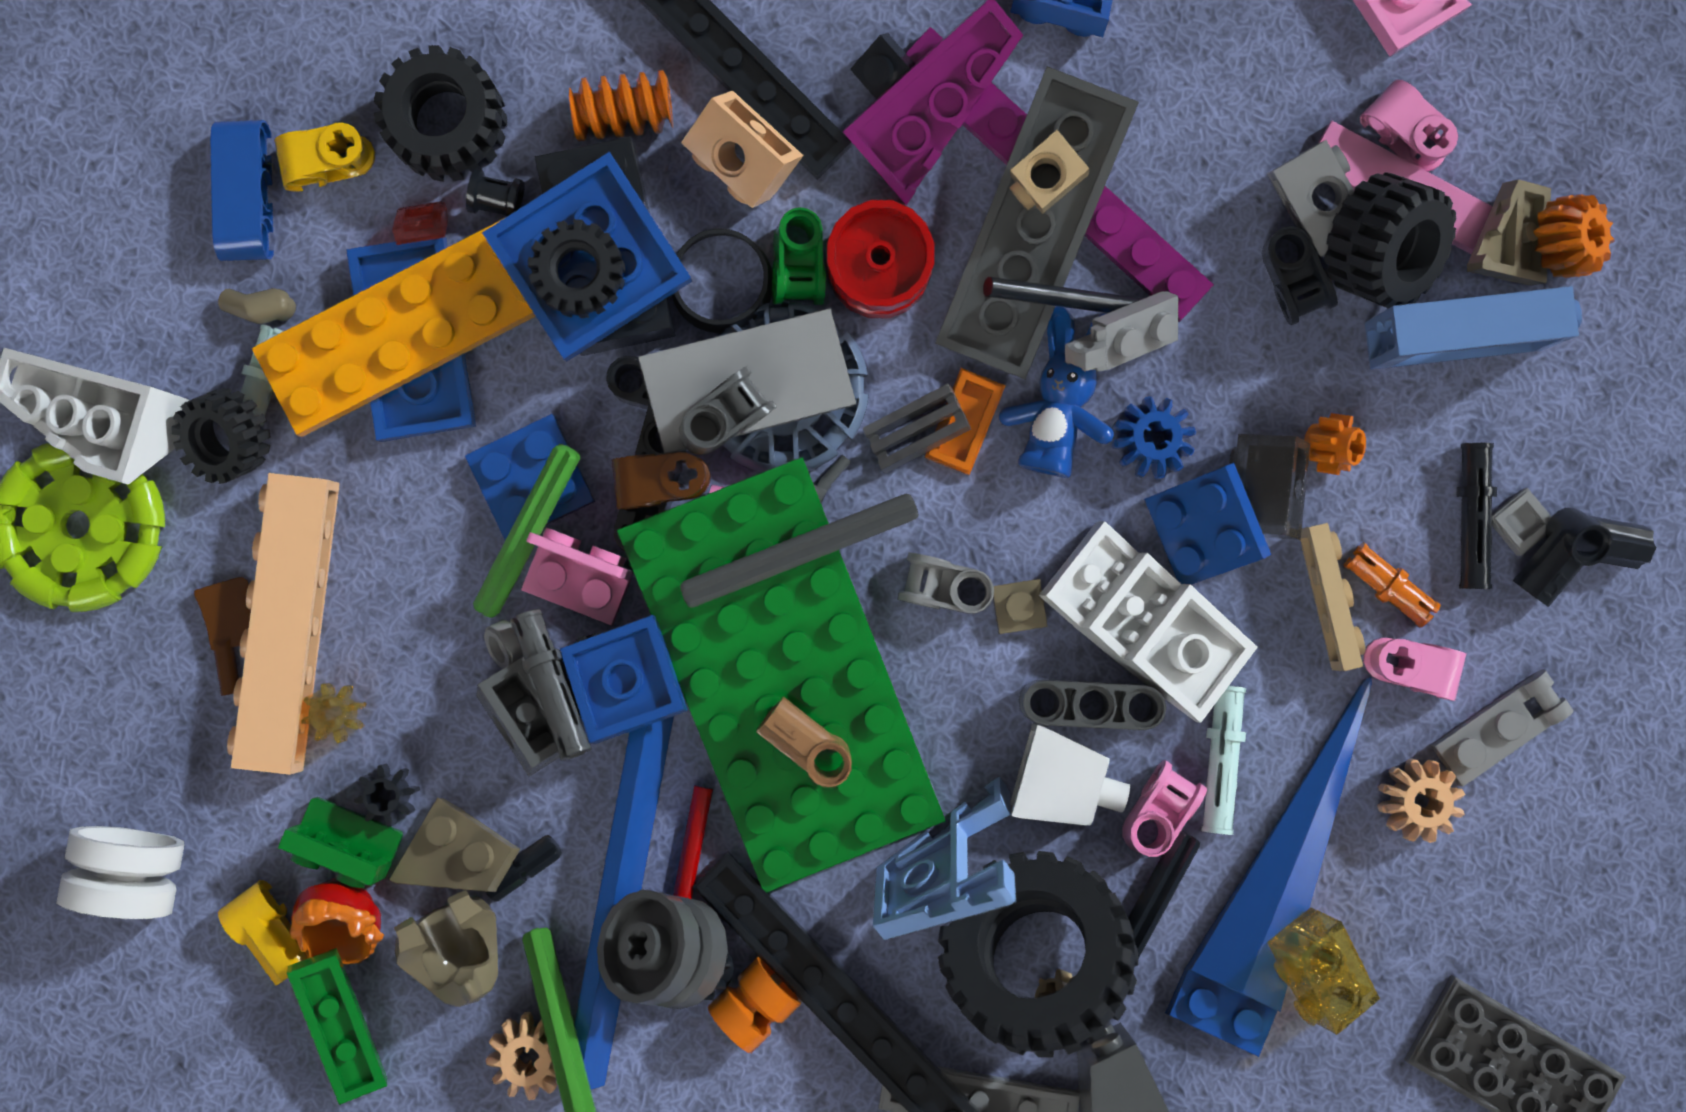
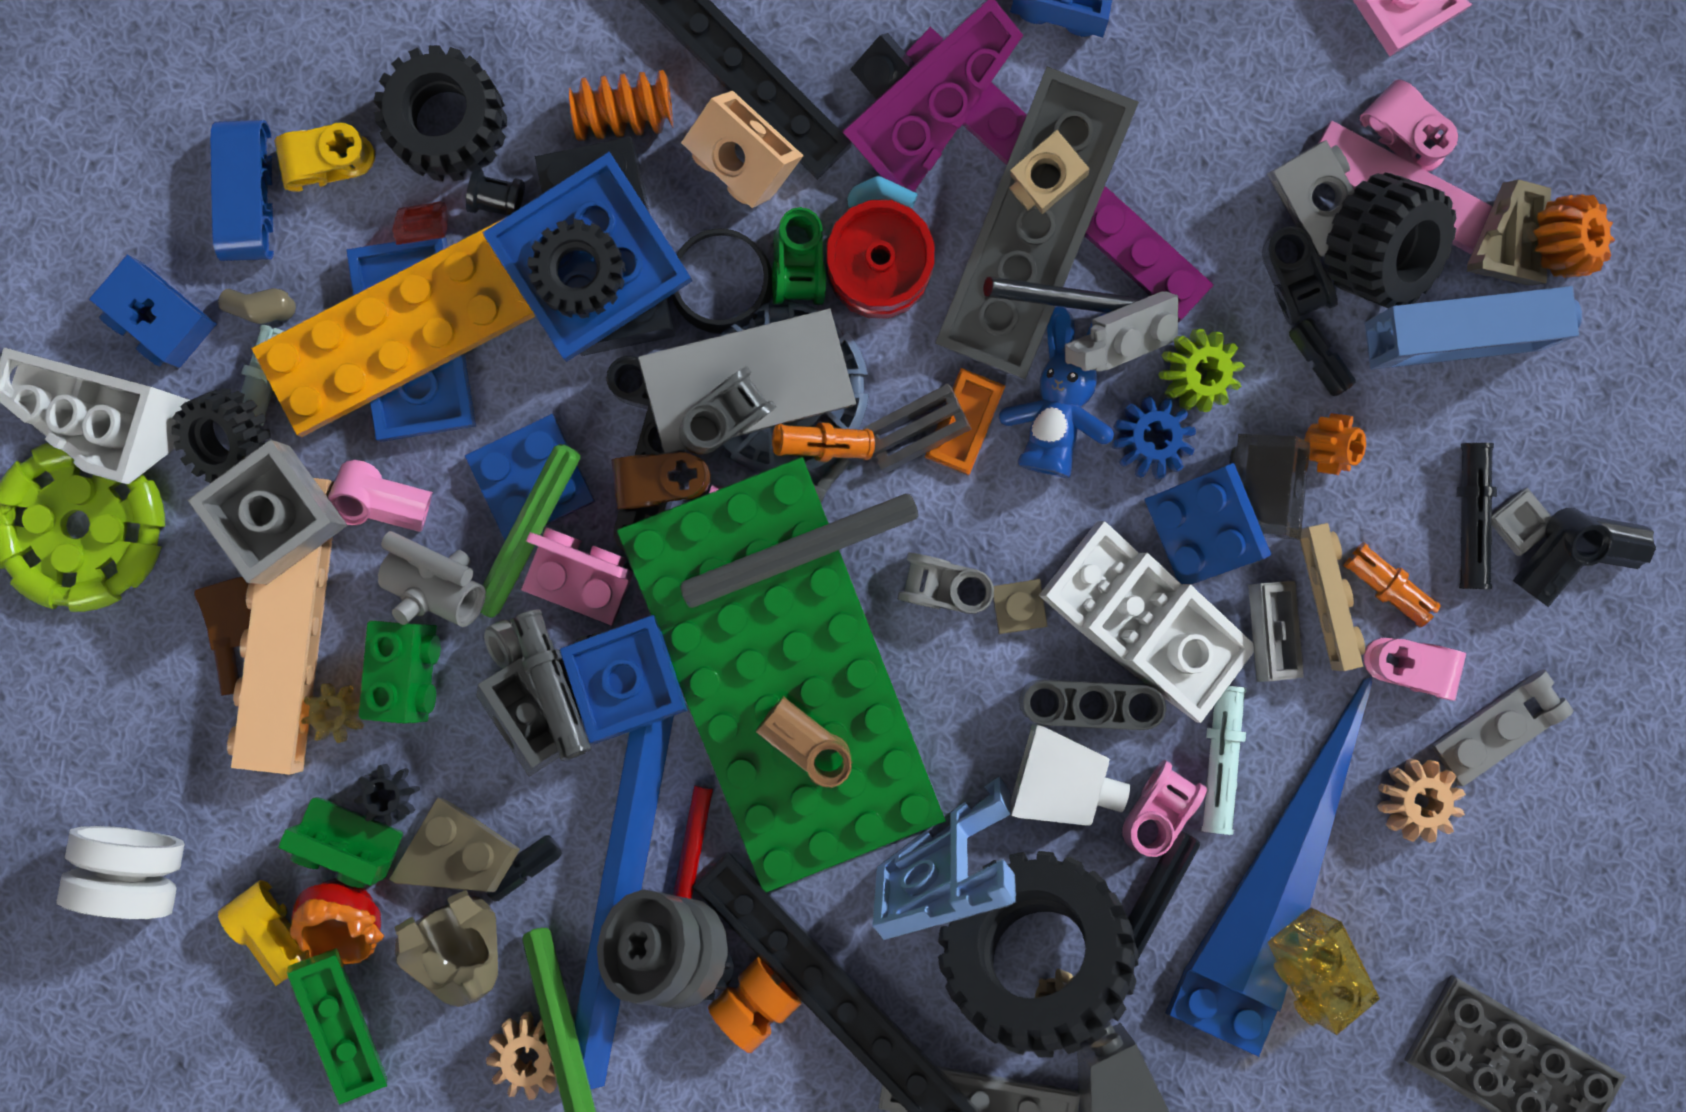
none -> blue brick [89,254,217,368]
none -> light grey brick [187,440,348,584]
none -> bright pink piece [328,460,433,532]
none -> green bracket [359,621,441,724]
none -> light grey pin [378,531,486,627]
none -> orange pin [772,422,875,462]
none -> medium azure arm [847,176,918,209]
none -> lime gear [1158,329,1245,412]
none -> flat silver tile [1248,581,1304,682]
none -> black piece [1289,318,1356,397]

